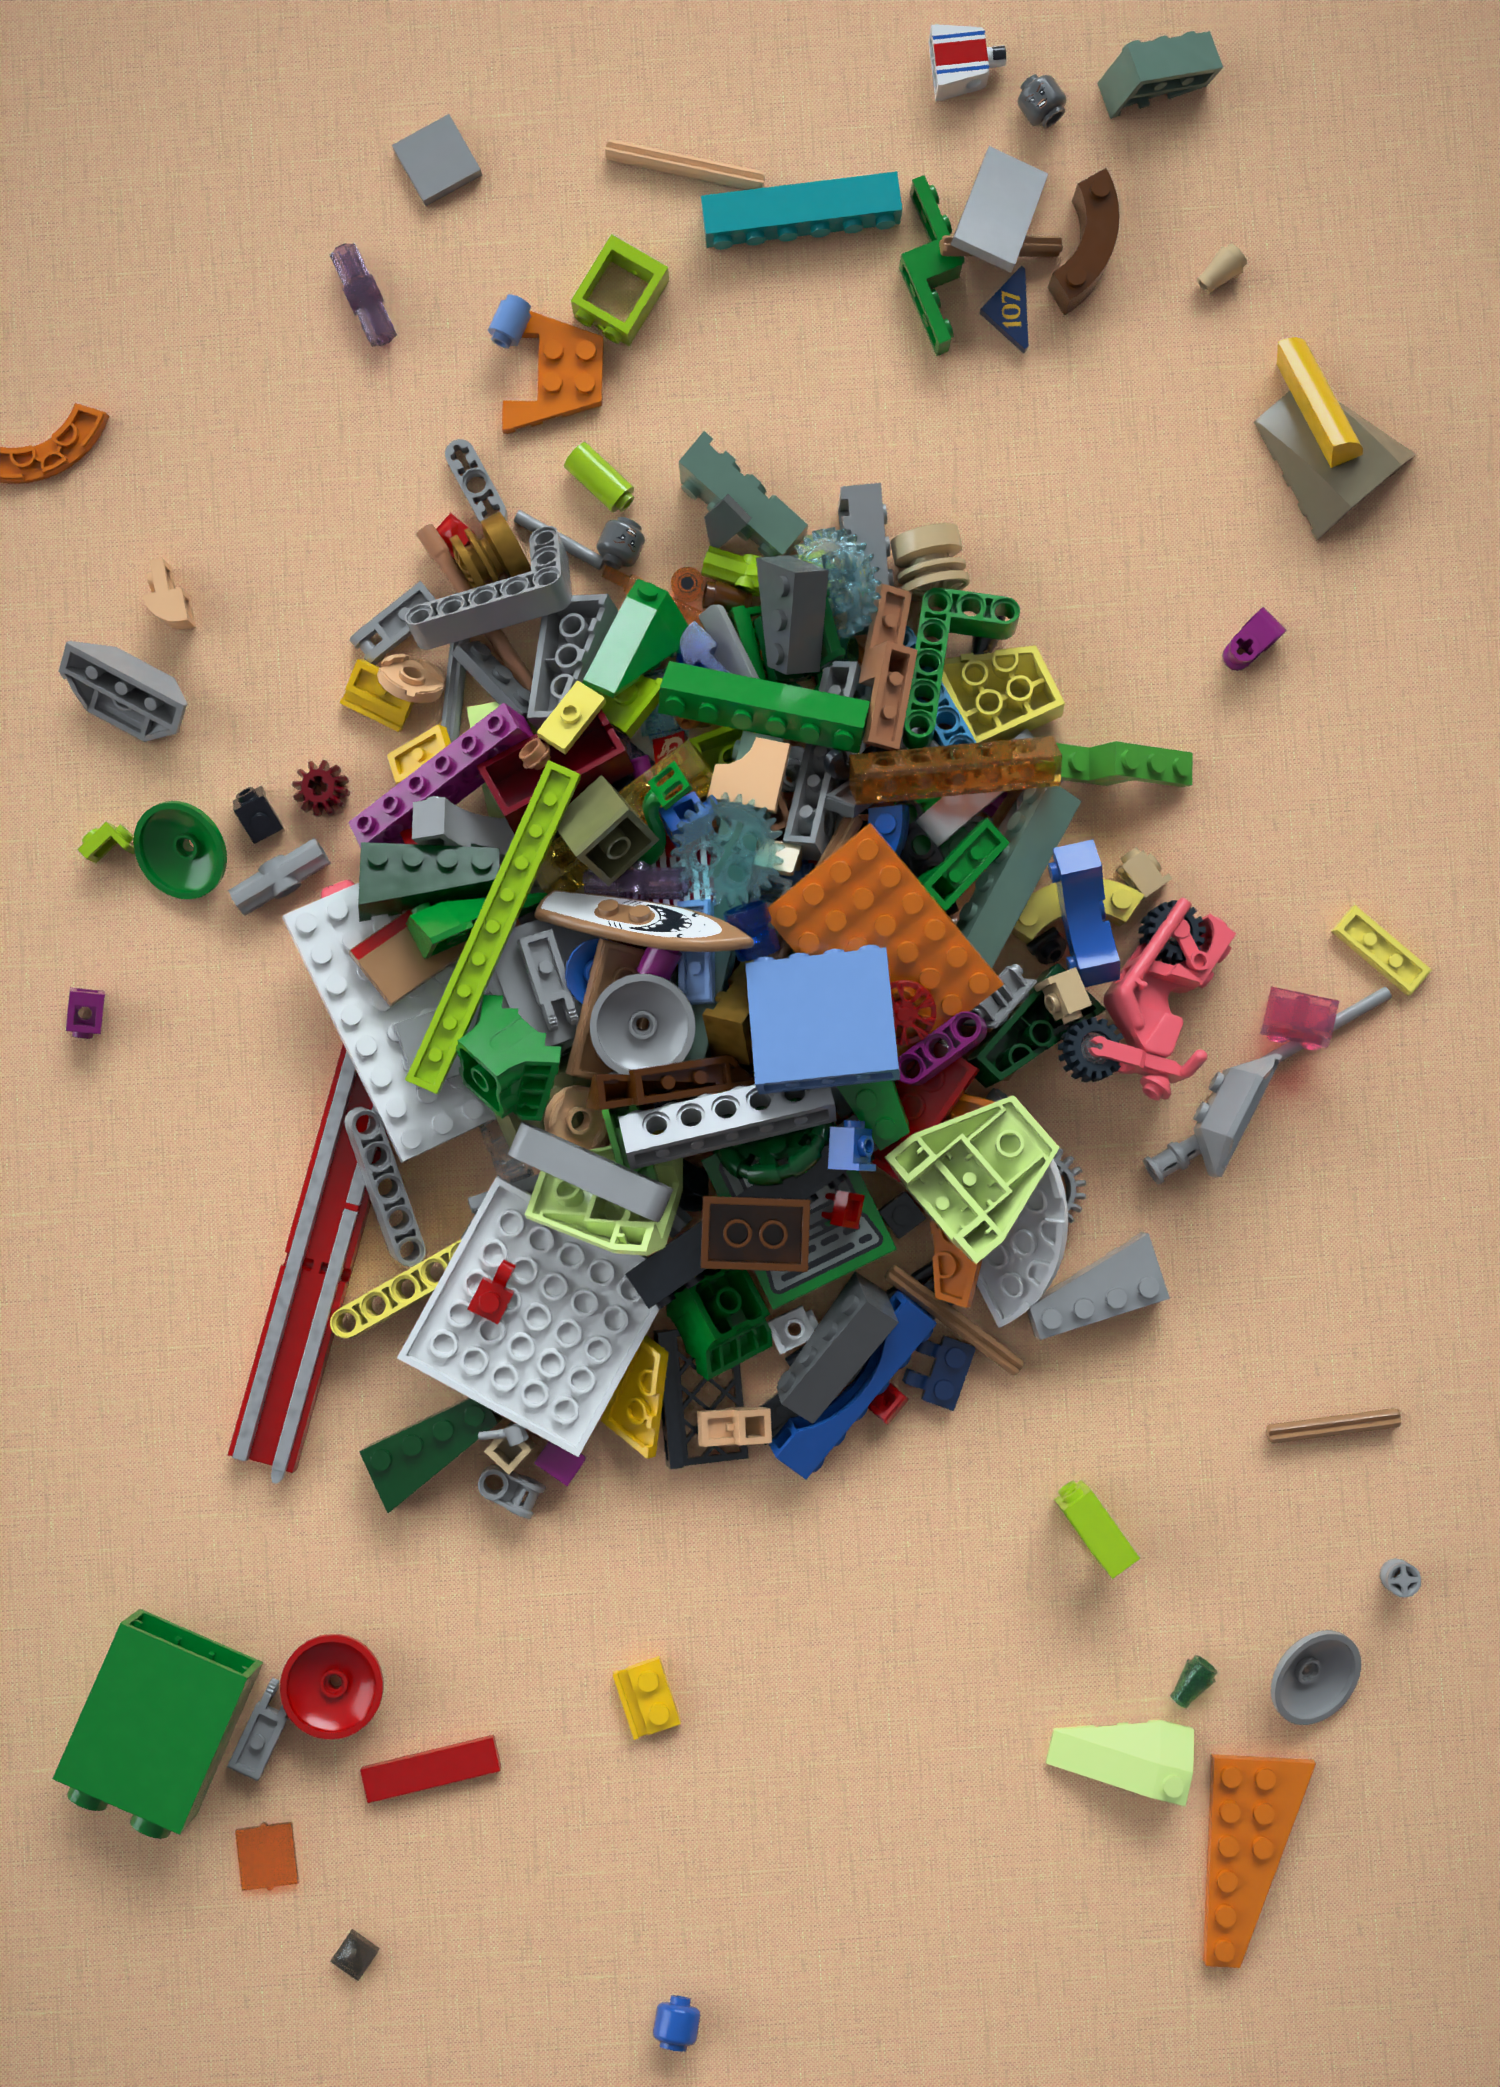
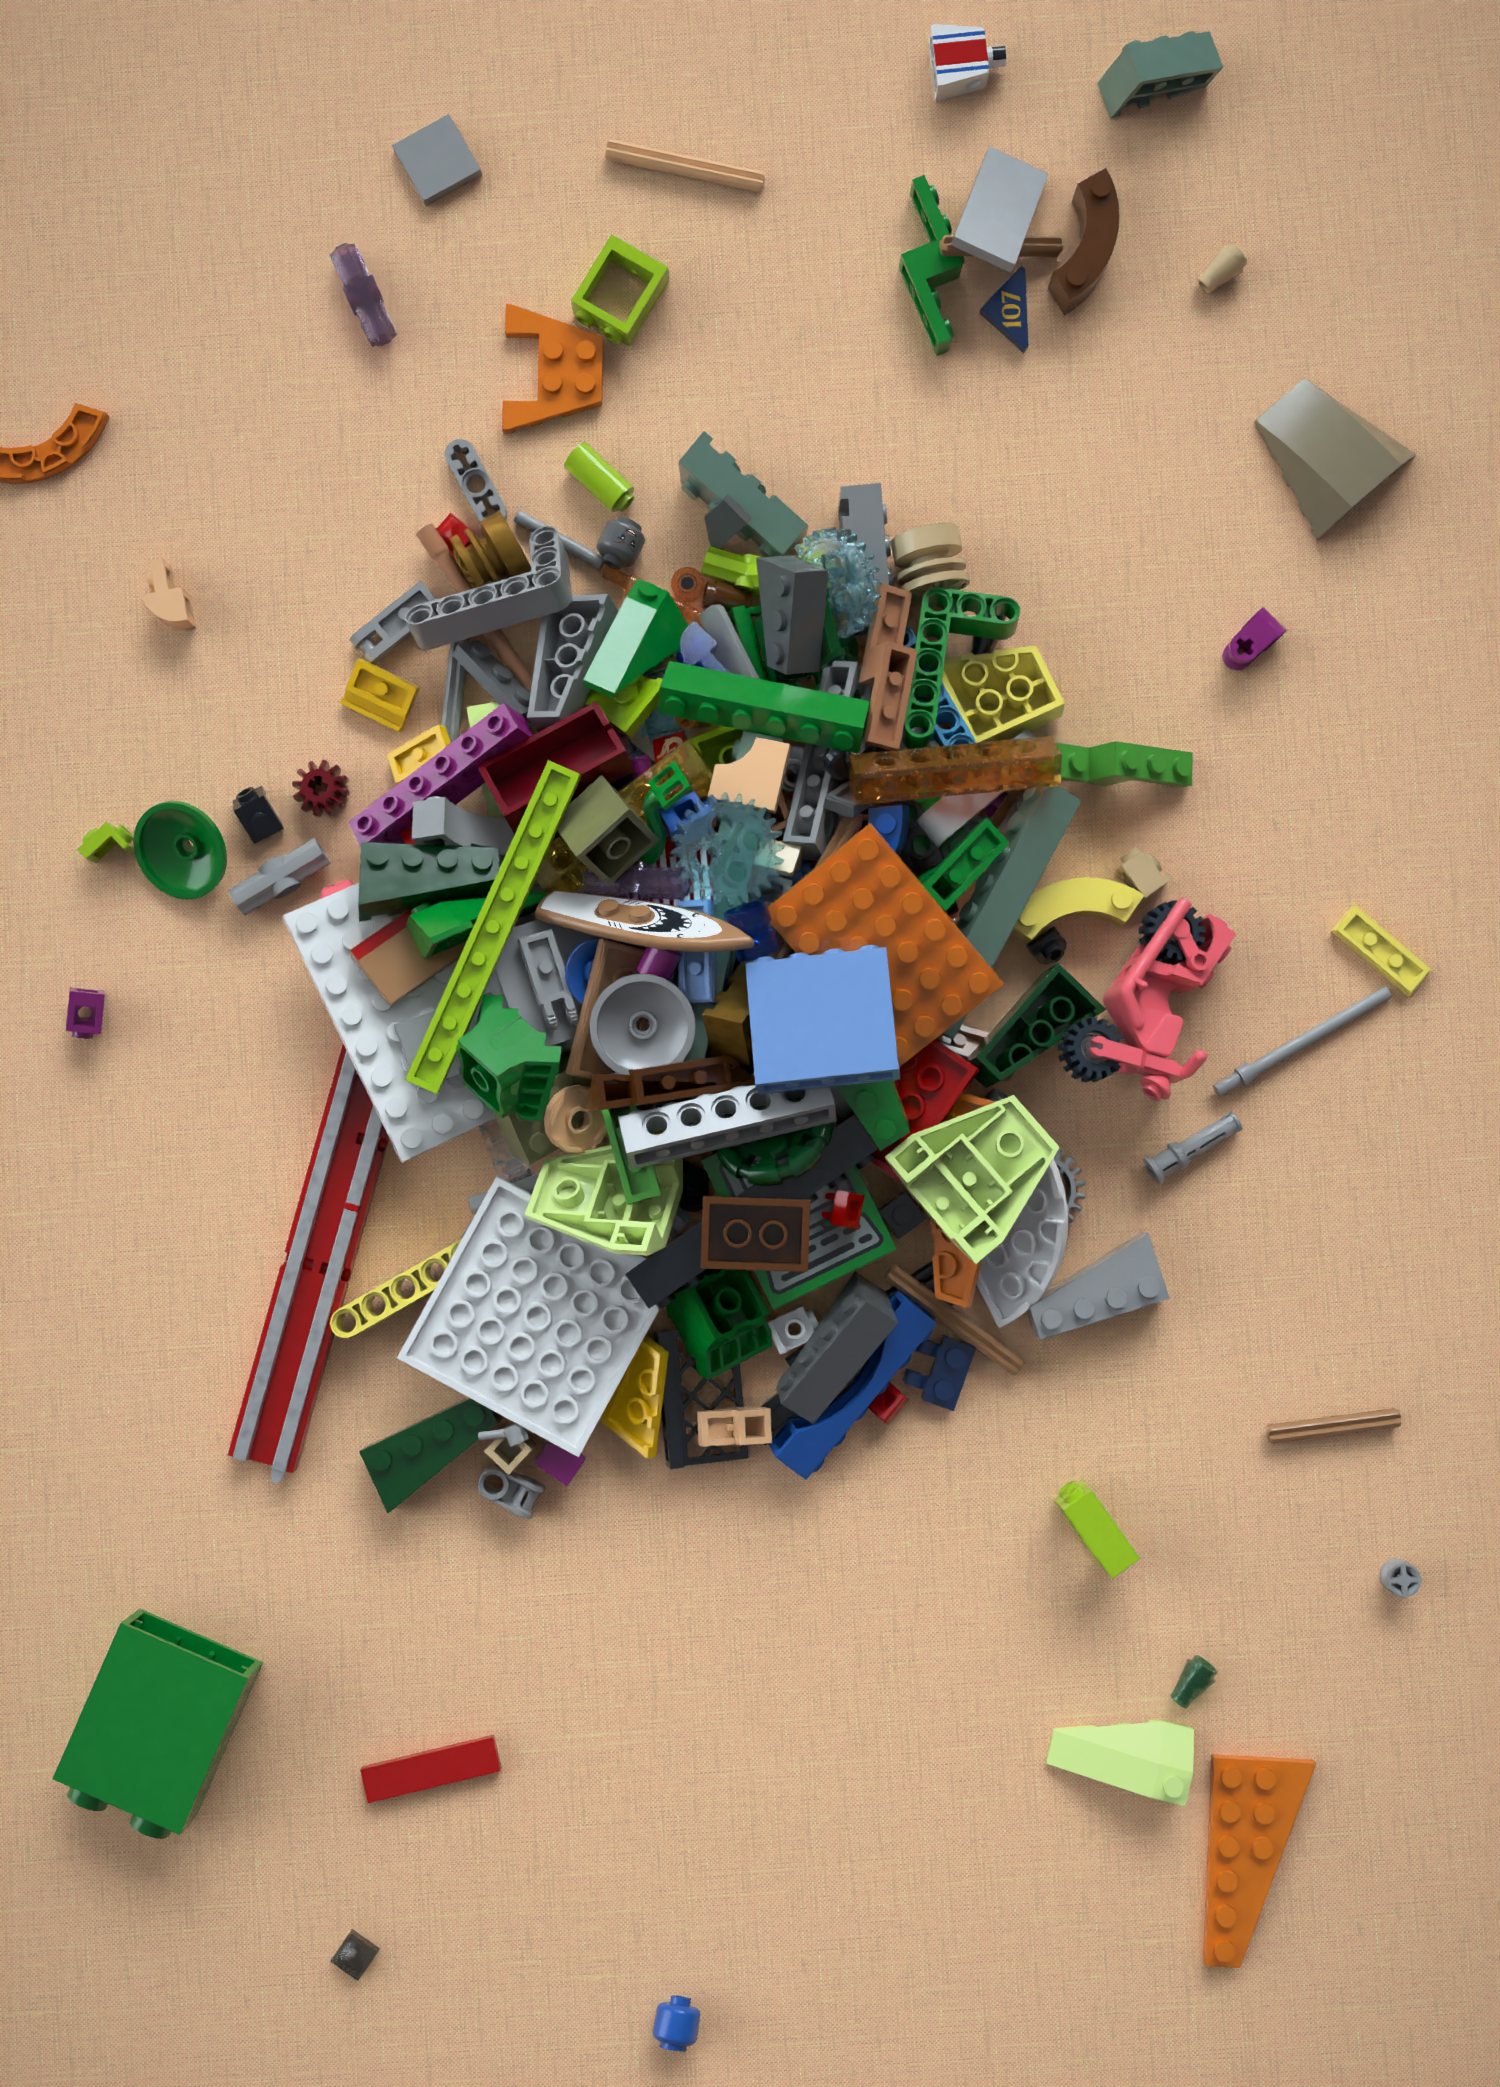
light grey wedge [58,641,187,742] -> none
light grey hinge [227,1678,289,1781] -> none
clear orange piece [235,1822,299,1891] -> none
red dish [280,1634,384,1740] -> none
light grey beam [344,1107,426,1267] -> none
light nougat tile [377,654,445,703] -> none
red plate [467,1260,516,1324] -> none
medium blue brick [488,294,531,349] -> none
light grey beam [508,1122,673,1222] -> none
nougat plate [519,738,551,770] -> none
light yellow plate [537,680,606,755] -> none
yellow plate [612,1656,681,1740] -> none
teal brick [701,171,902,250] -> none
brick [828,1120,876,1172] -> none
red wheel [890,980,937,1046] -> none
magenta beam [898,1011,987,1086] -> none
light grey hinge [963,964,1037,1029] -> none
dark grey head [1018,74,1067,128] -> none
tan brick [1034,967,1092,1025] -> none
blue brick [1048,839,1120,987] -> none
light grey wedge [1193,1053,1283,1178] -> none
clear pink brick [1260,986,1339,1050] -> none
light grey dish [1271,1630,1361,1725] -> none
yellow brick [1276,337,1363,468] -> none

